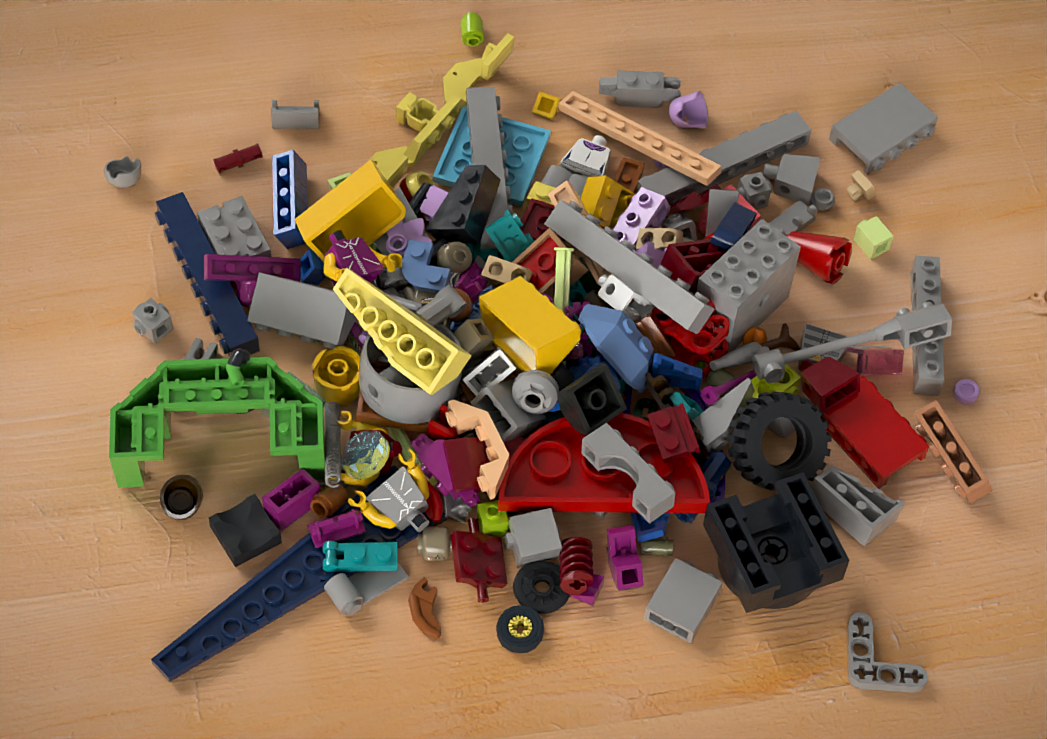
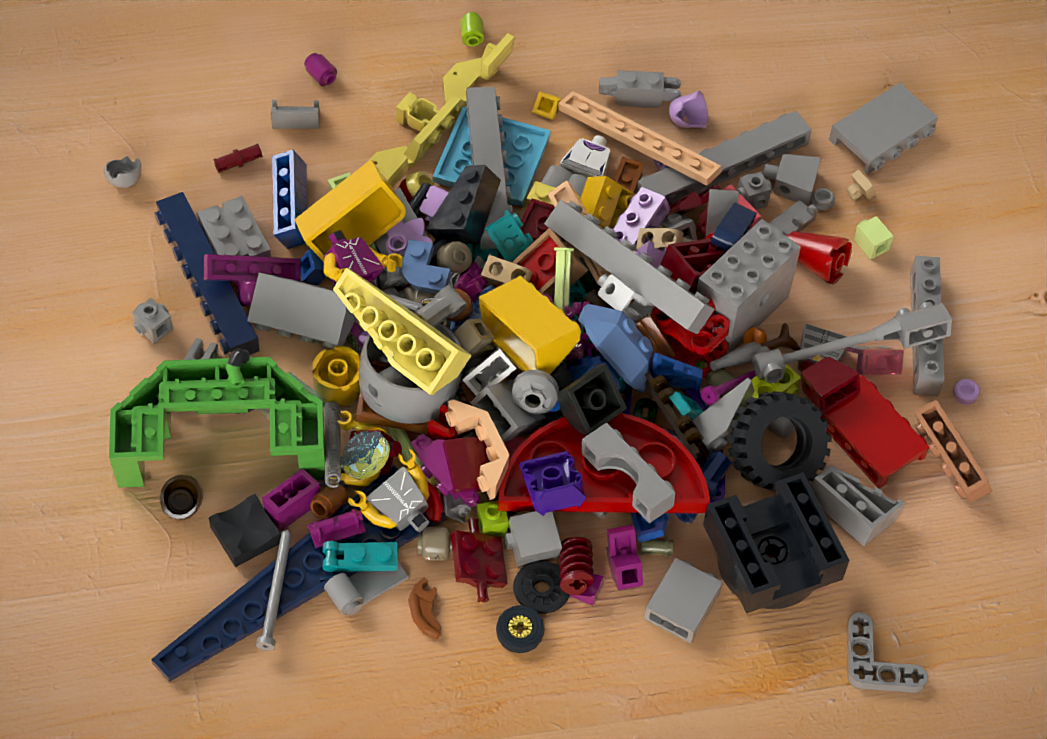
dark red plate [647,403,700,463] -> none
none -> light grey bar [256,530,292,651]
none -> magenta brick [304,53,337,86]
none -> dark purple slope [519,451,586,517]

